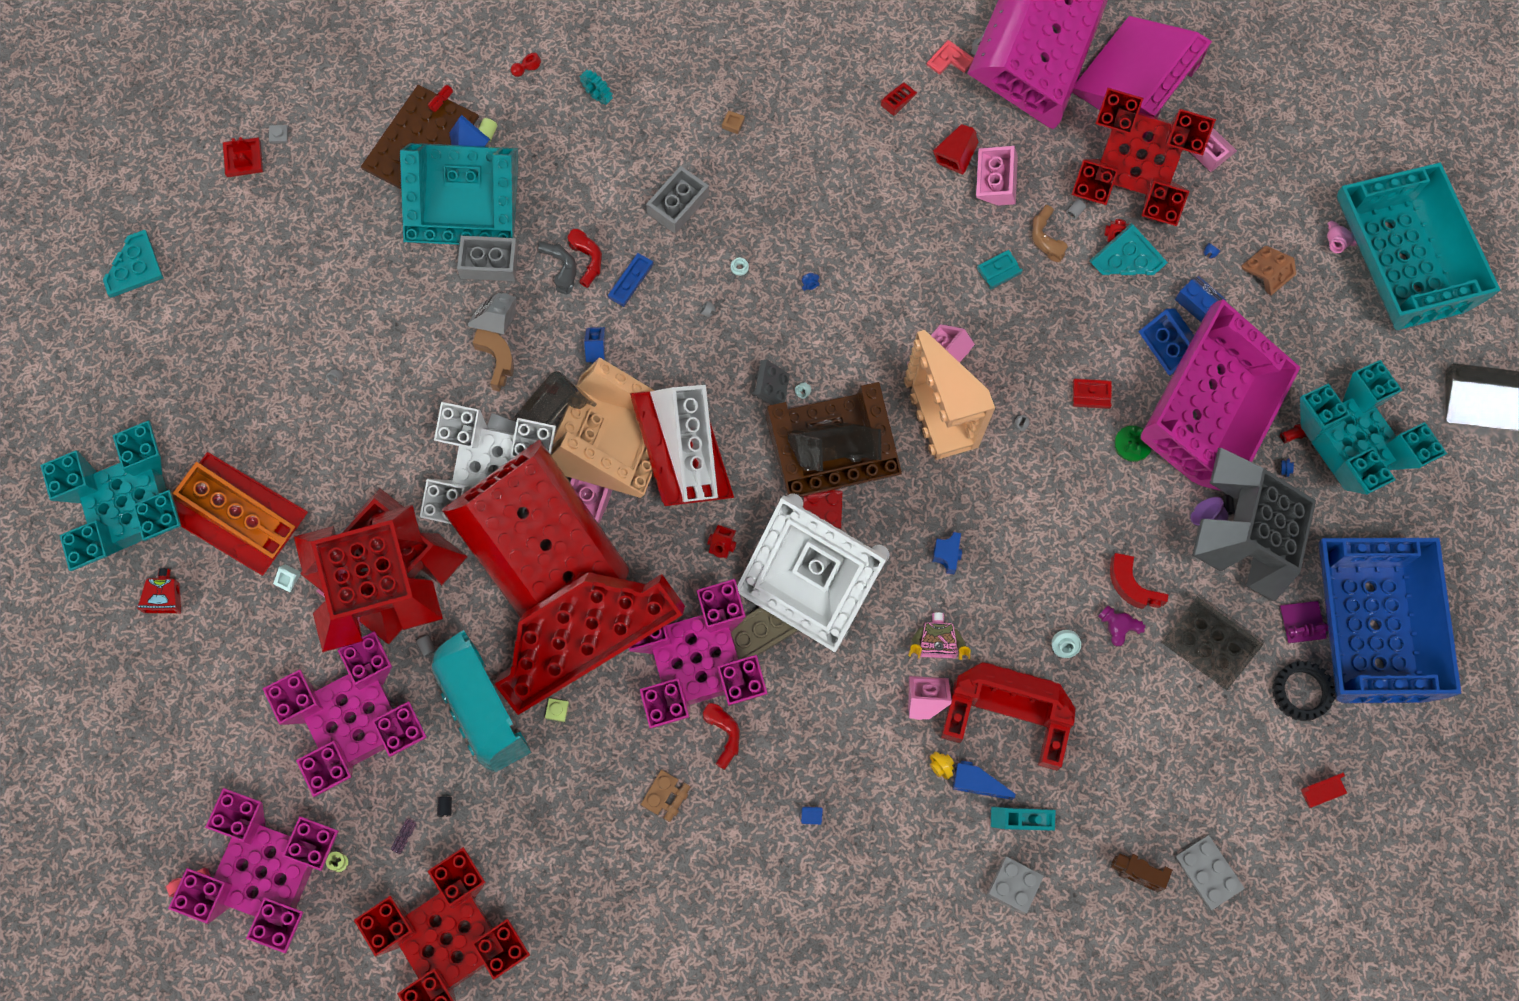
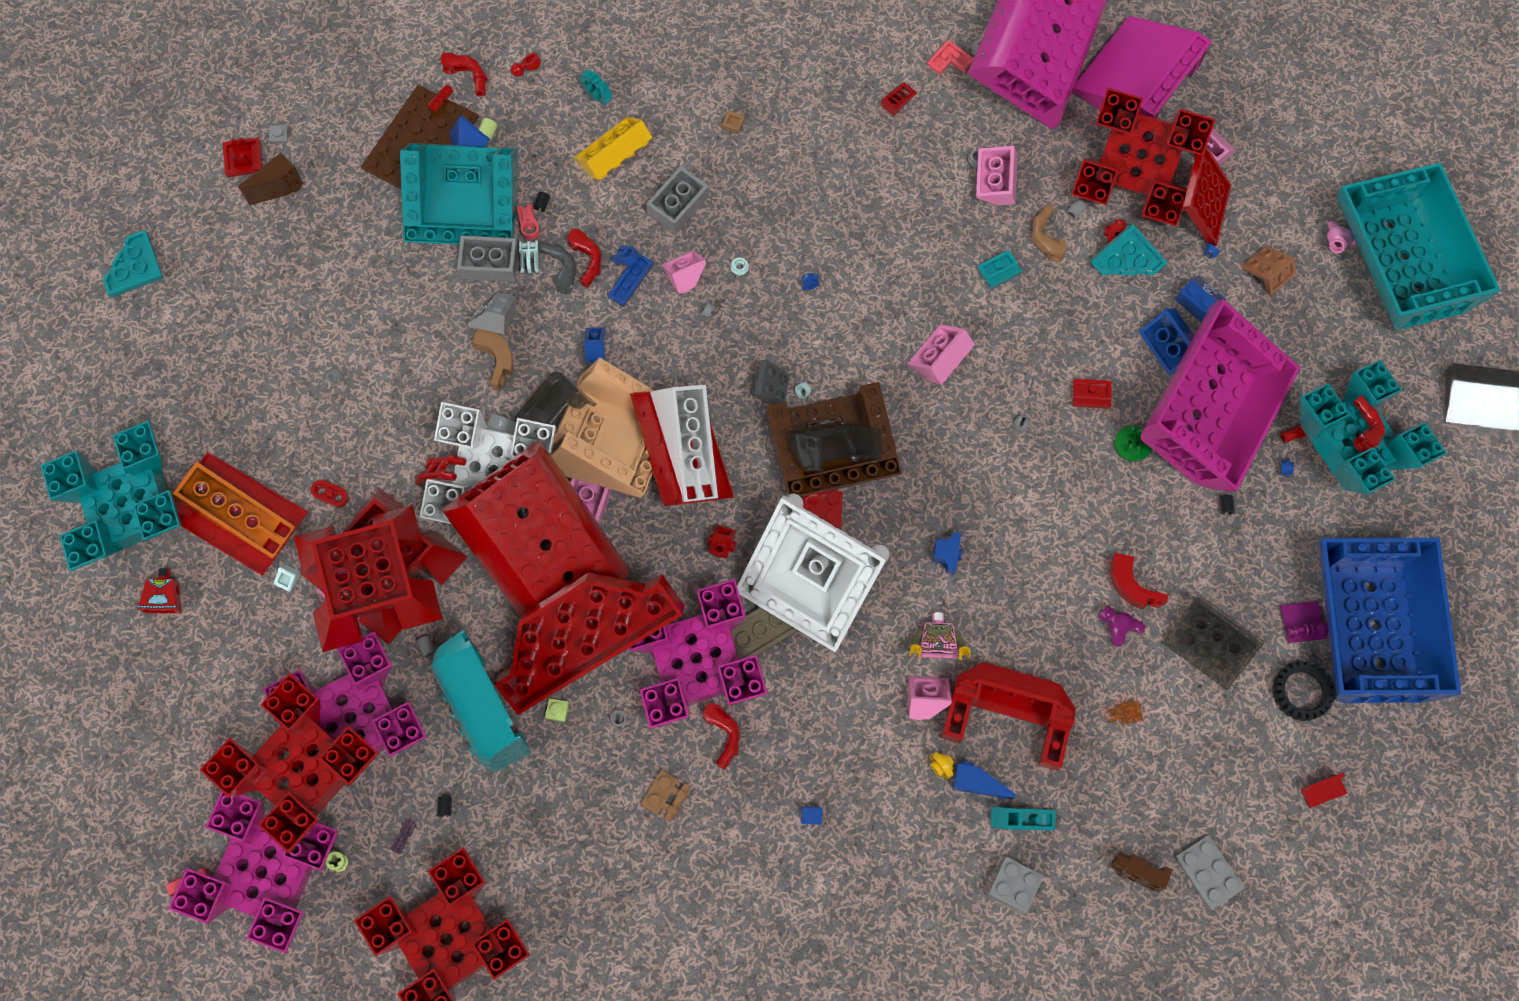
light nougat slope [904,330,995,460] -> none
red slope [933,124,979,175] -> none
light aqua plate [1051,630,1081,658] -> none
medium lavender hat [1190,497,1228,526] -> none
dark grey slope [1192,448,1316,601] -> none
none -> red slope [200,673,379,853]
none -> reddish brown slope [238,153,303,205]
none -> red plate [311,480,349,508]
none -> red piece [415,455,467,486]
none -> red piece [441,52,488,97]
none -> coral piece [517,204,540,241]
none -> light aqua arm [519,240,539,274]
none -> black hinge [533,192,550,212]
none -> yellow slope [573,116,653,180]
none -> light grey hinge [610,710,627,727]
none -> blue plate [611,245,639,266]
none -> bright pink slope [661,250,706,294]
none -> clear orange plate [1105,701,1143,725]
none -> red plate [1183,146,1231,246]
none -> red piece [1352,395,1385,453]

